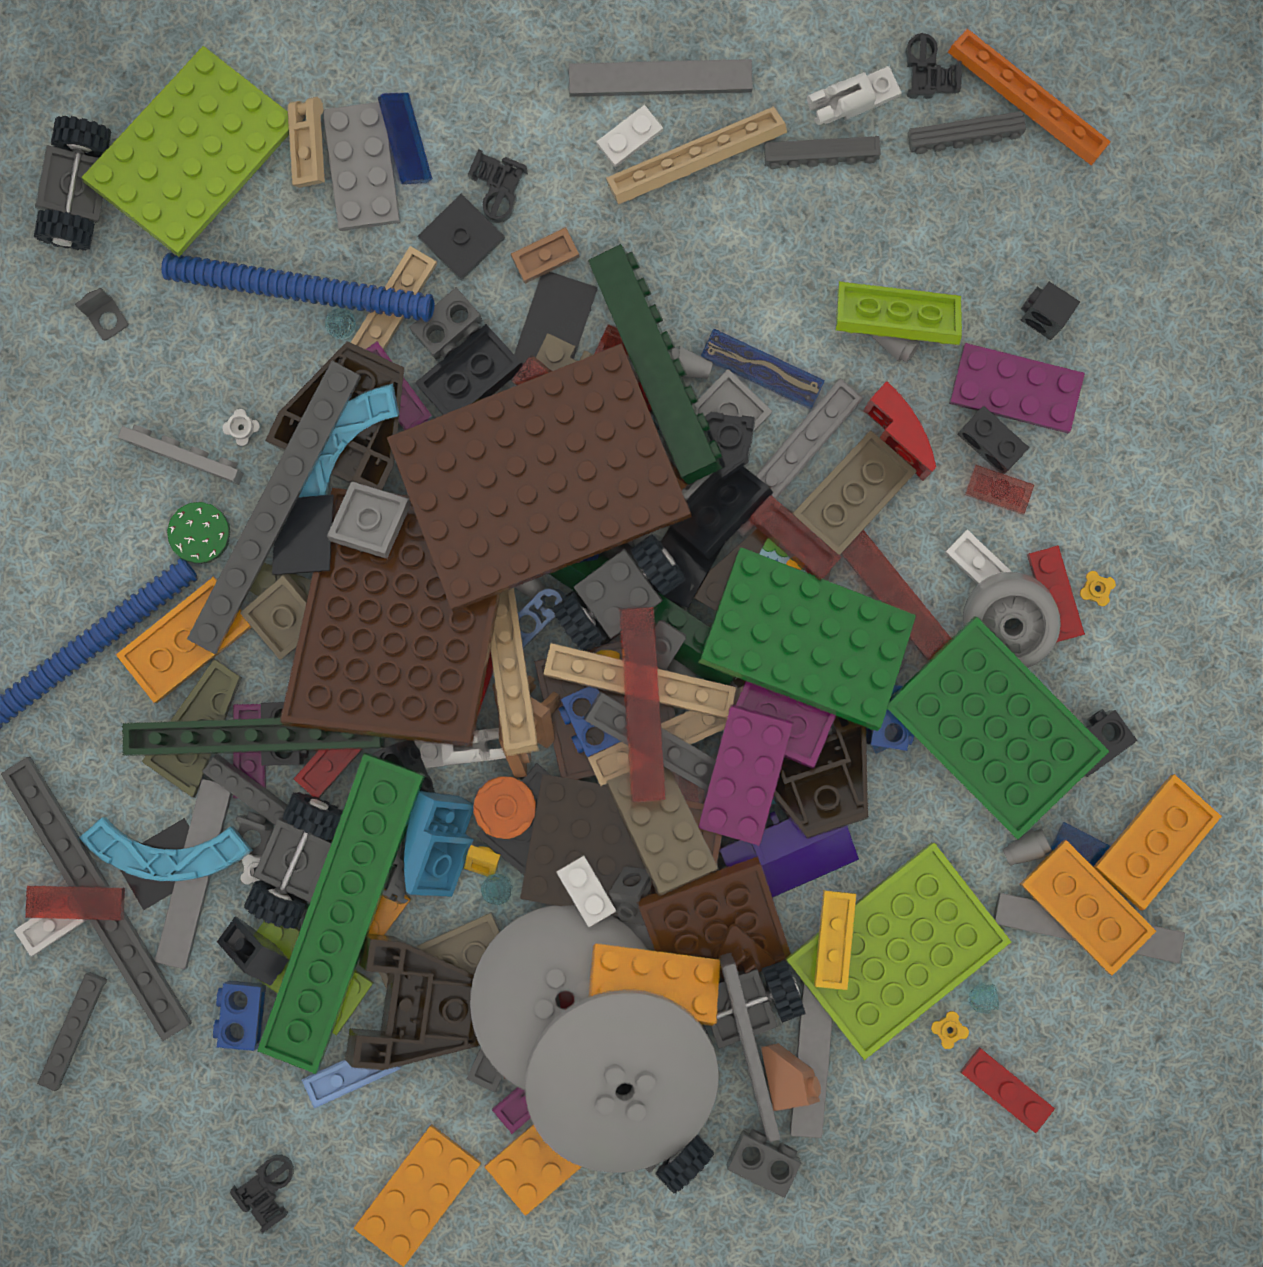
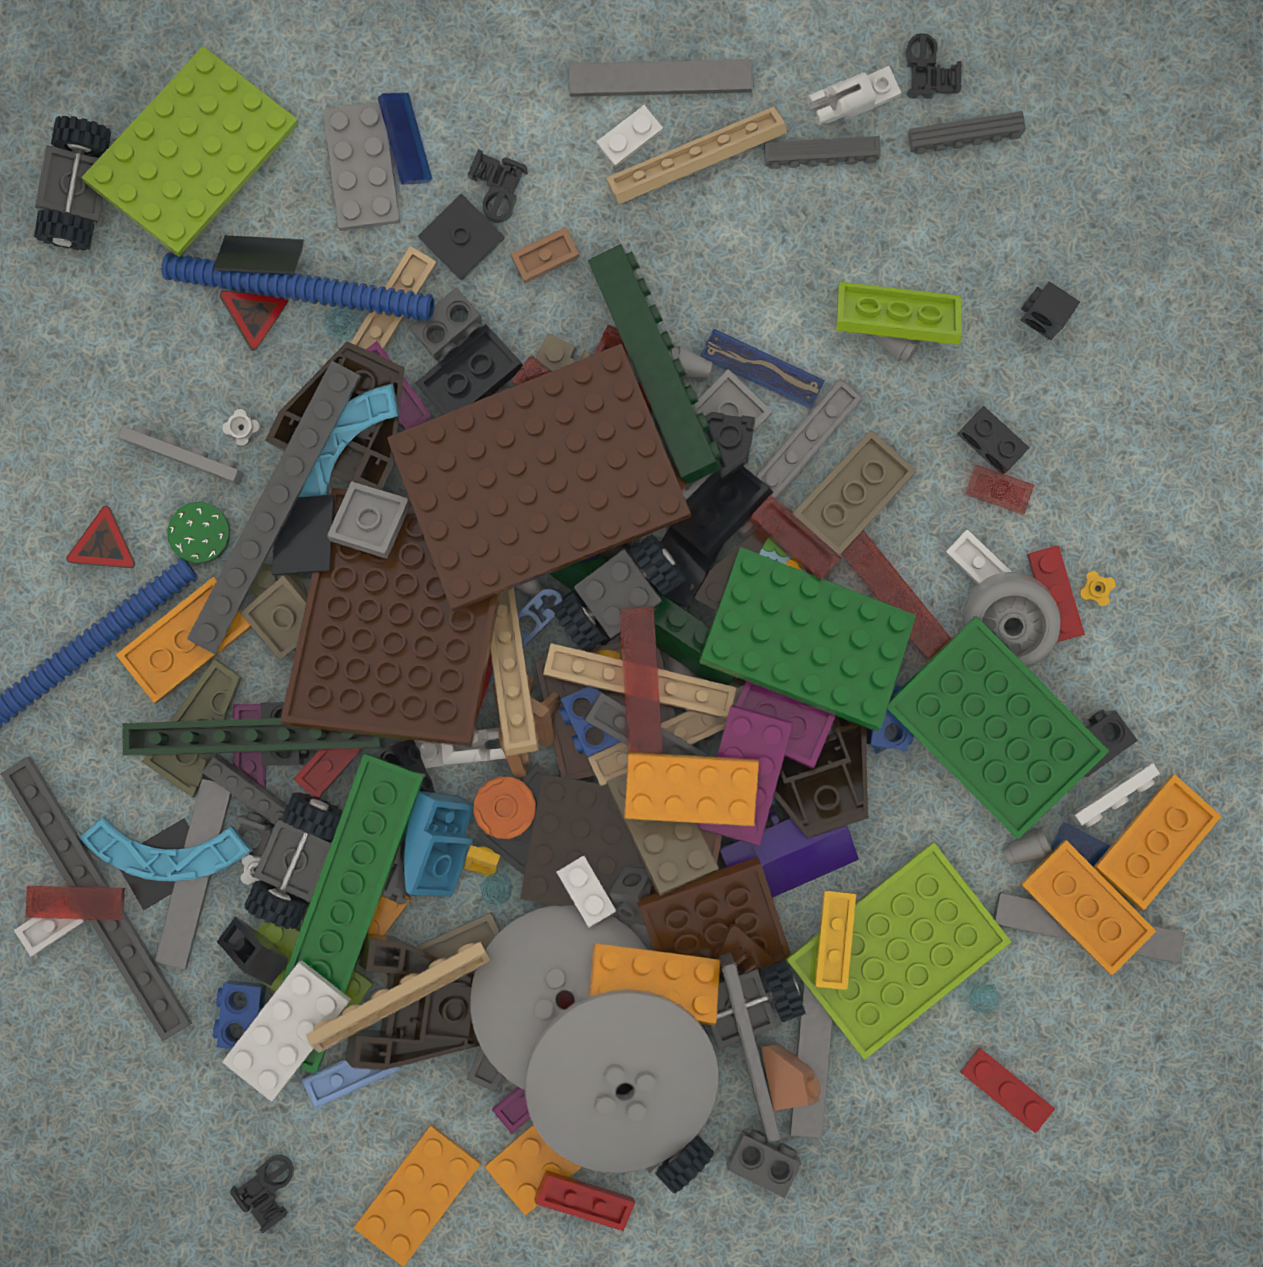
dark grey piece [37,972,108,1091] -> none
dark grey bracket [75,288,129,341] -> none
tan plate [288,97,325,188] -> none
black window [514,272,598,378] -> none
dark grey bracket [638,620,686,670] -> none
red slope [863,381,936,481] -> none
yellow plate [931,1011,969,1049] -> none
orange plate [948,28,1111,166] -> none
magenta plate [949,343,1085,434] -> none
none -> piece [66,506,135,569]
none -> black window [214,235,304,275]
none -> piece [219,291,288,351]
none -> white plate [222,960,351,1102]
none -> tan plate [306,942,491,1053]
none -> red plate [534,1170,635,1231]
none -> light orange plate [624,752,759,826]
none -> white plate [1069,763,1160,827]

